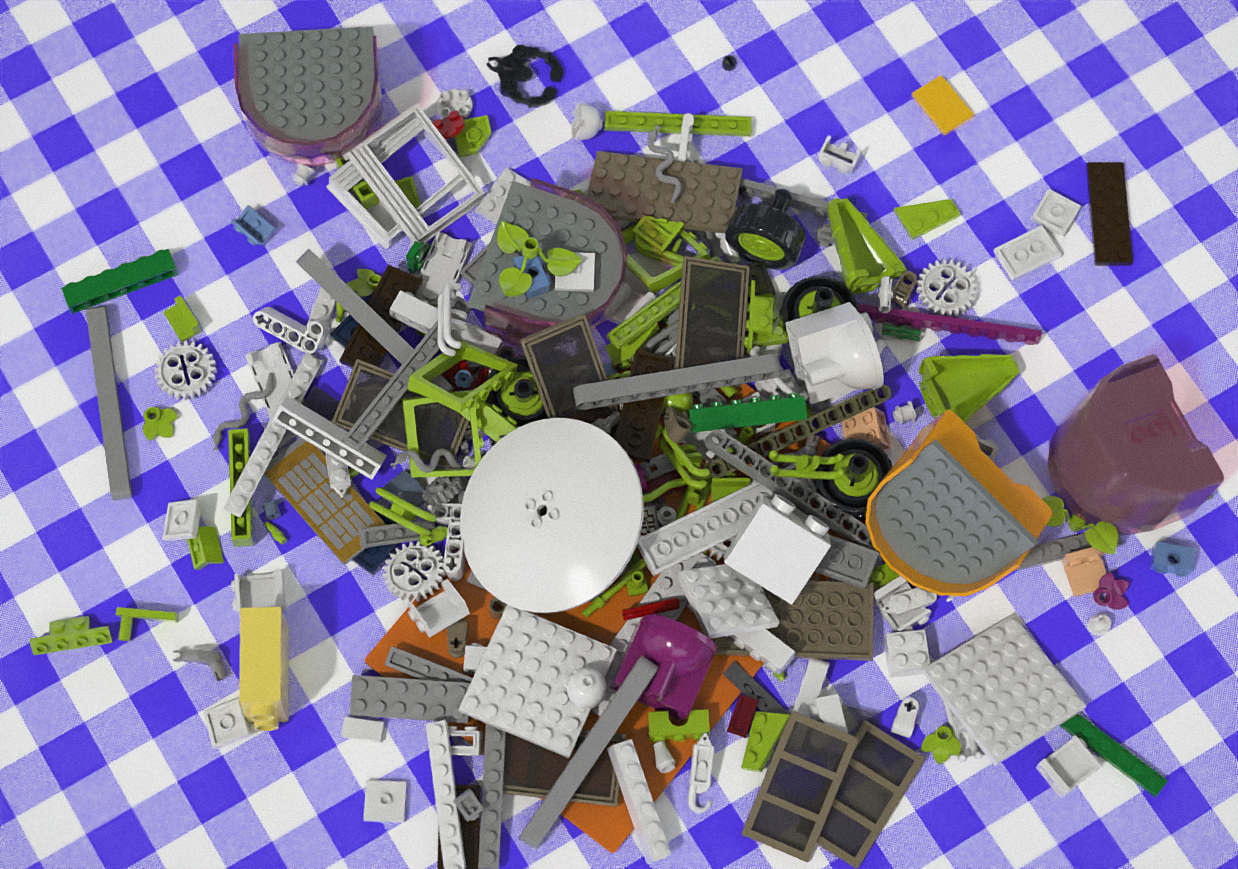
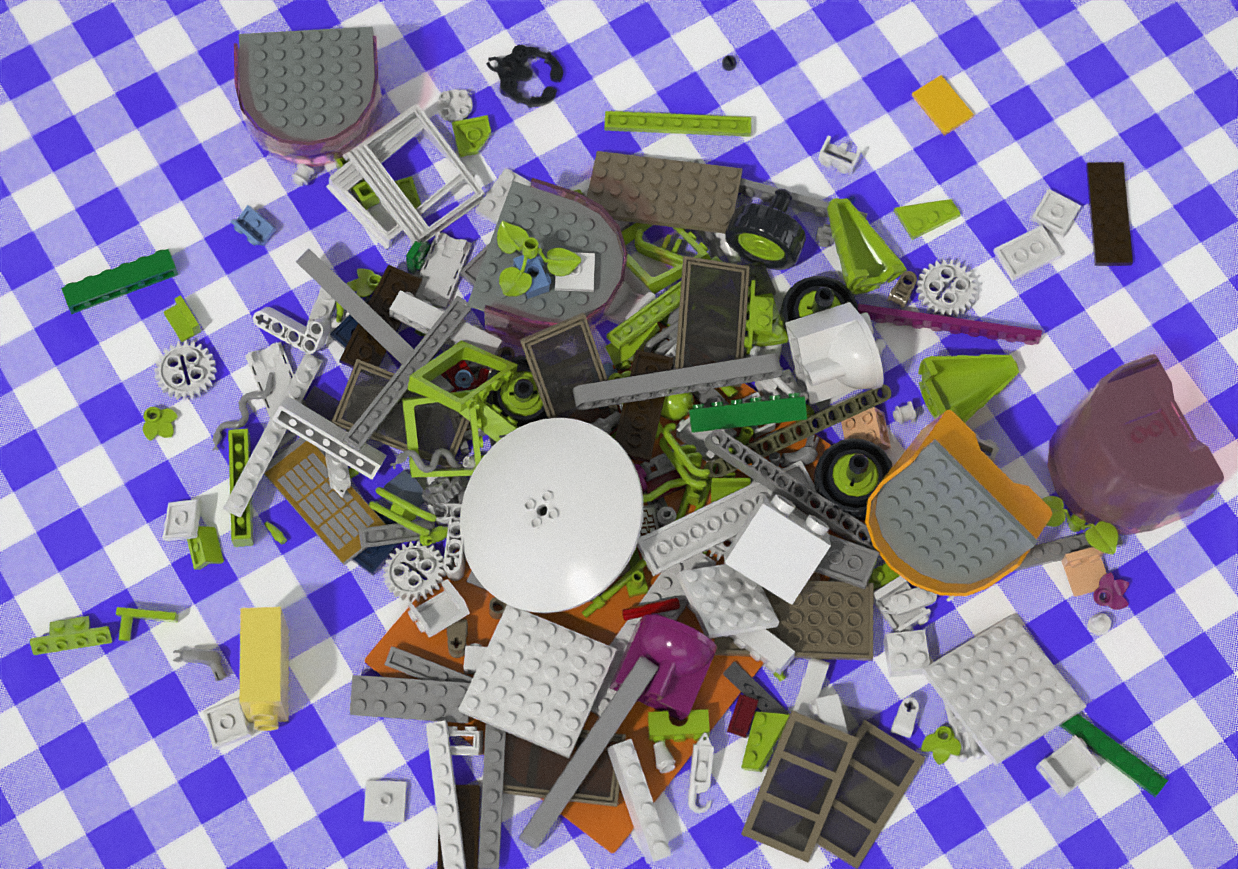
light grey beam [86,305,132,501] -> none
white panel [231,569,286,617] -> none
sand blue axle [263,501,281,520] -> none
white tile [341,717,384,743] -> none
red piece [432,111,465,139] -> none
white piece [438,282,467,356] -> none
light grey bracket [453,789,484,821] -> none
white cylinder [567,667,607,709] -> none
white cylinder [571,103,603,140] -> none
lime wing [633,215,684,254] -> none
light grey animal [648,125,682,203] -> none
dark tan piece [663,407,691,443] -> none
white hinge [678,113,694,162] -> none
lime piece [769,450,845,479] -> none
white pin [878,276,893,313] -> none
green pin [881,323,921,342] -> none
medium blue brick [1150,541,1195,577] -> none

